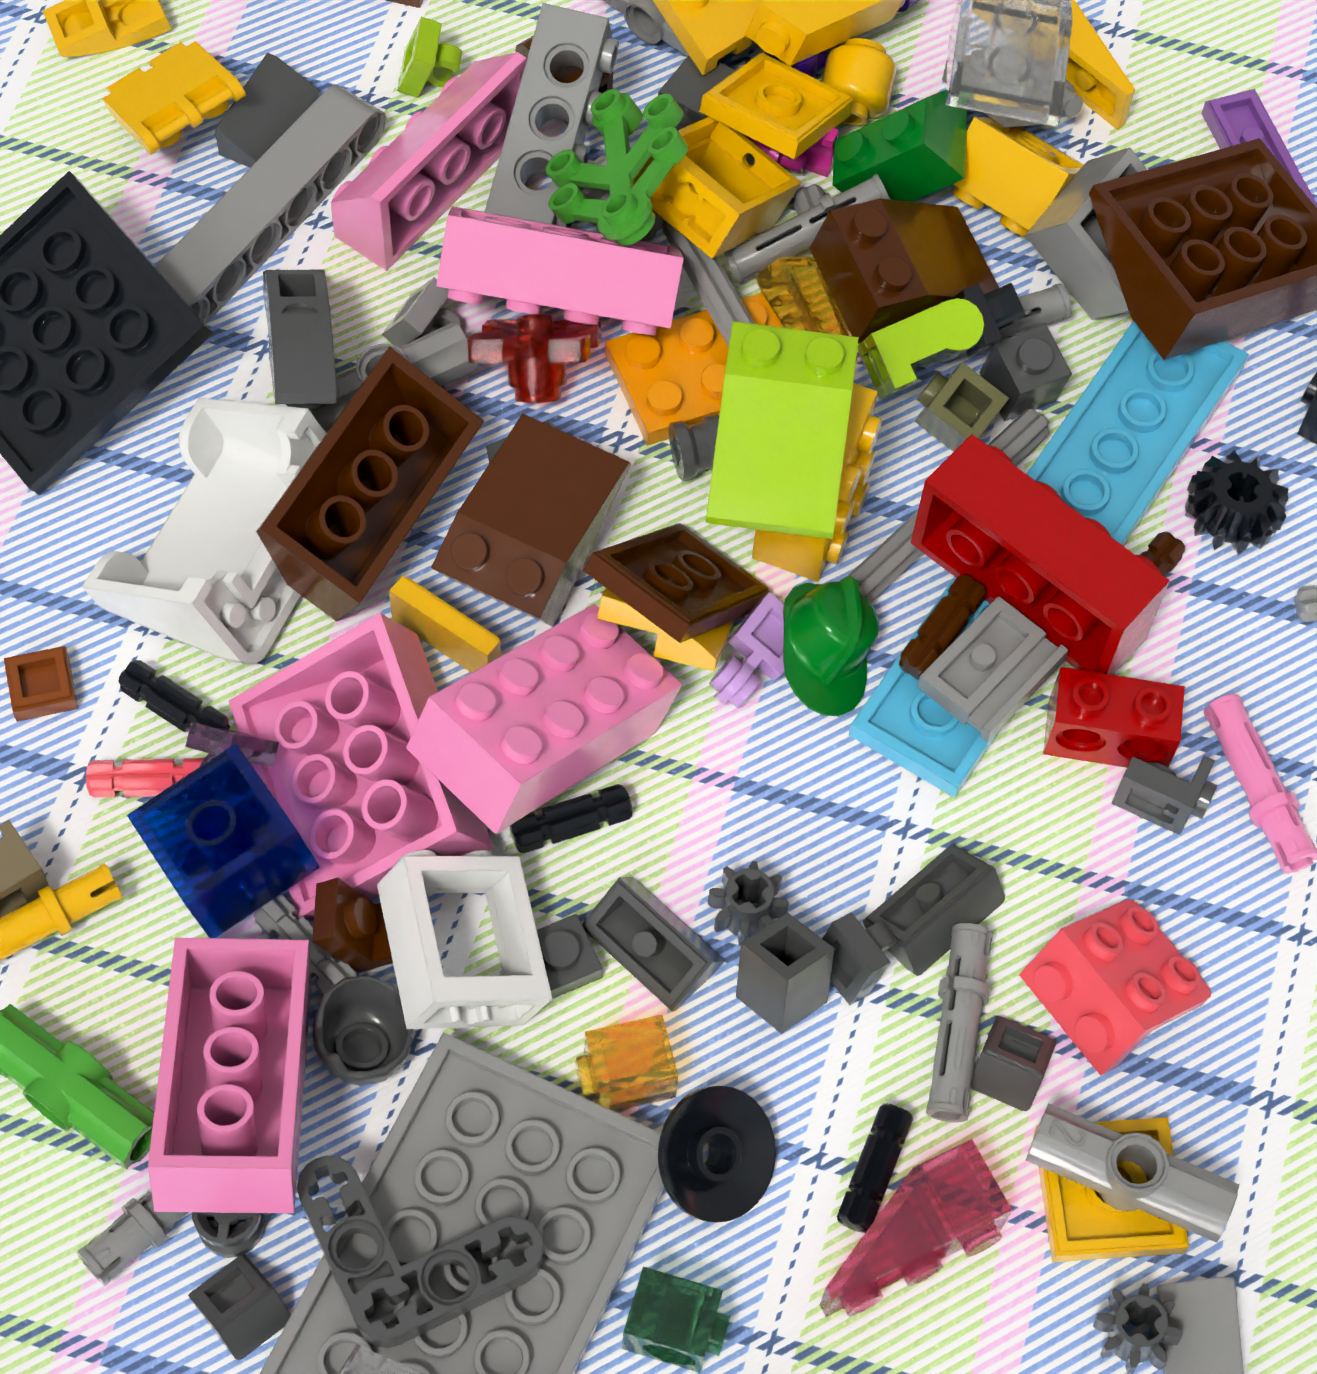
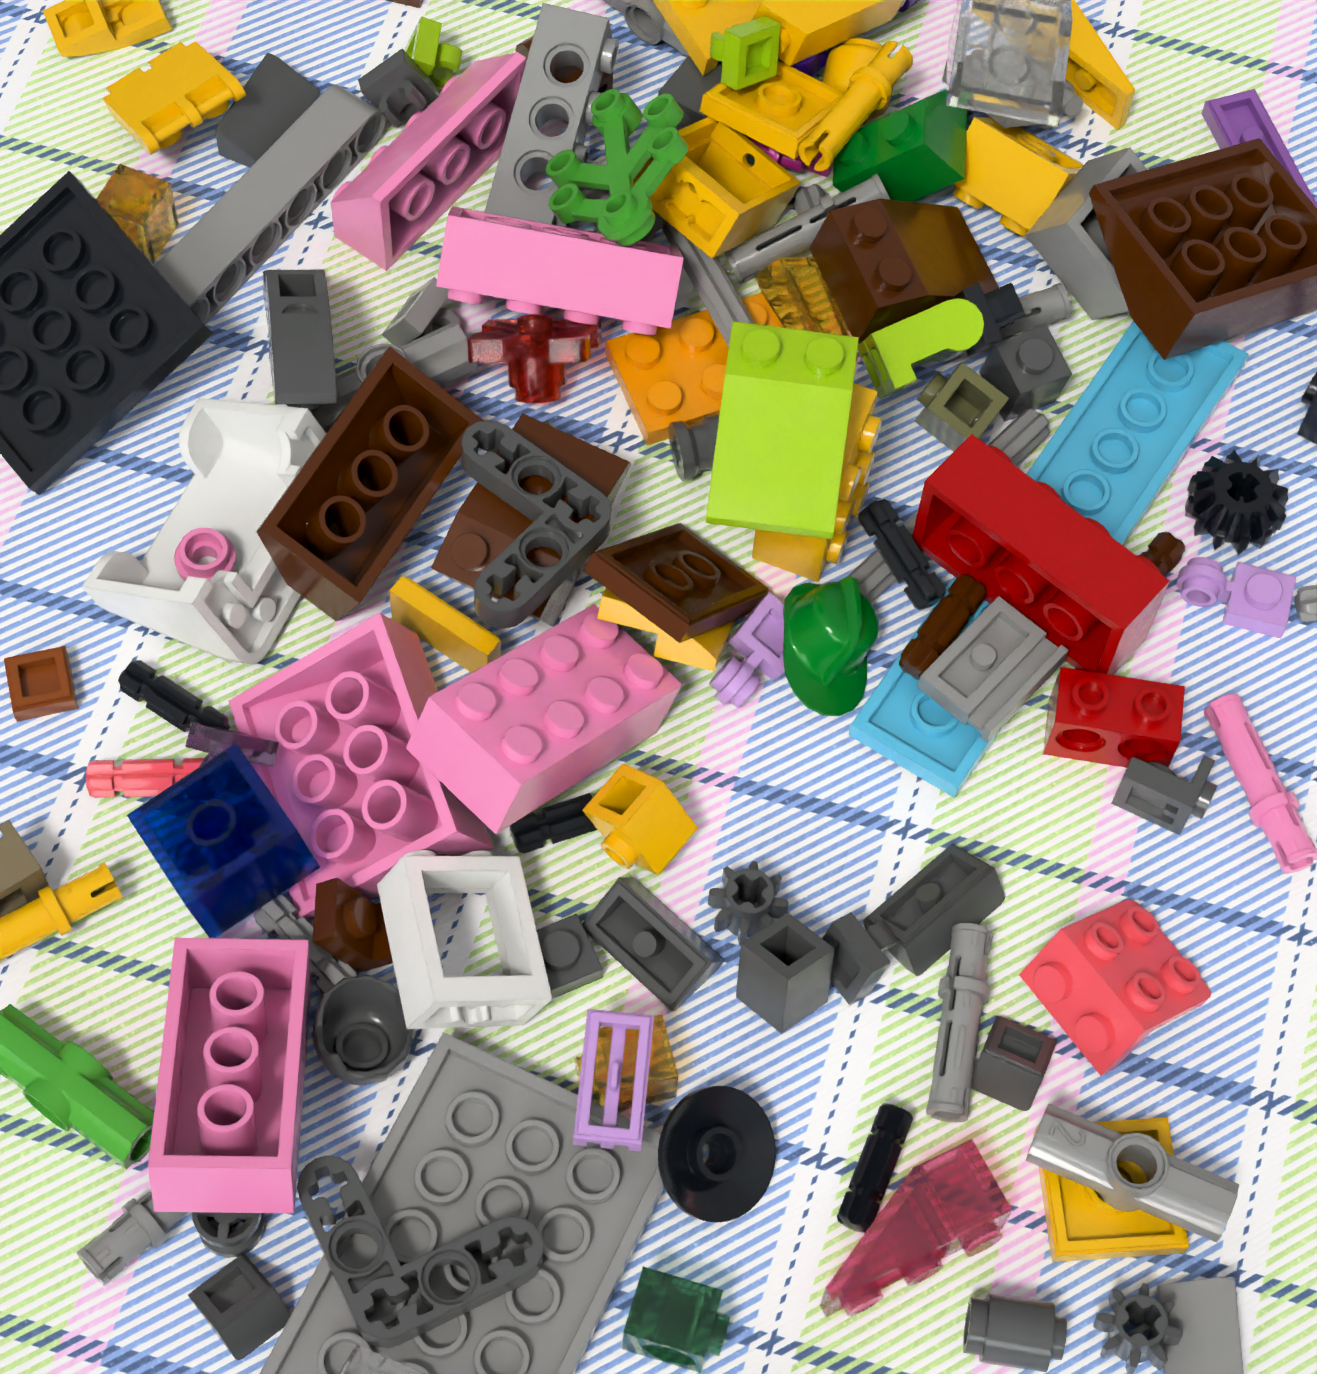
none -> clear yellow brick [96,164,179,264]
none -> bright pink plate [174,528,236,581]
none -> dark grey tile [358,48,438,128]
none -> dark grey beam [461,420,612,629]
none -> lavender tile [573,1009,654,1152]
none -> yellow brick [582,763,698,875]
none -> lime tile [710,16,781,91]
none -> yellow pin [798,41,913,171]
none -> black axle [858,499,946,610]
none -> dark grey brick [963,1293,1067,1372]
none -> lavender plate [1177,557,1296,639]

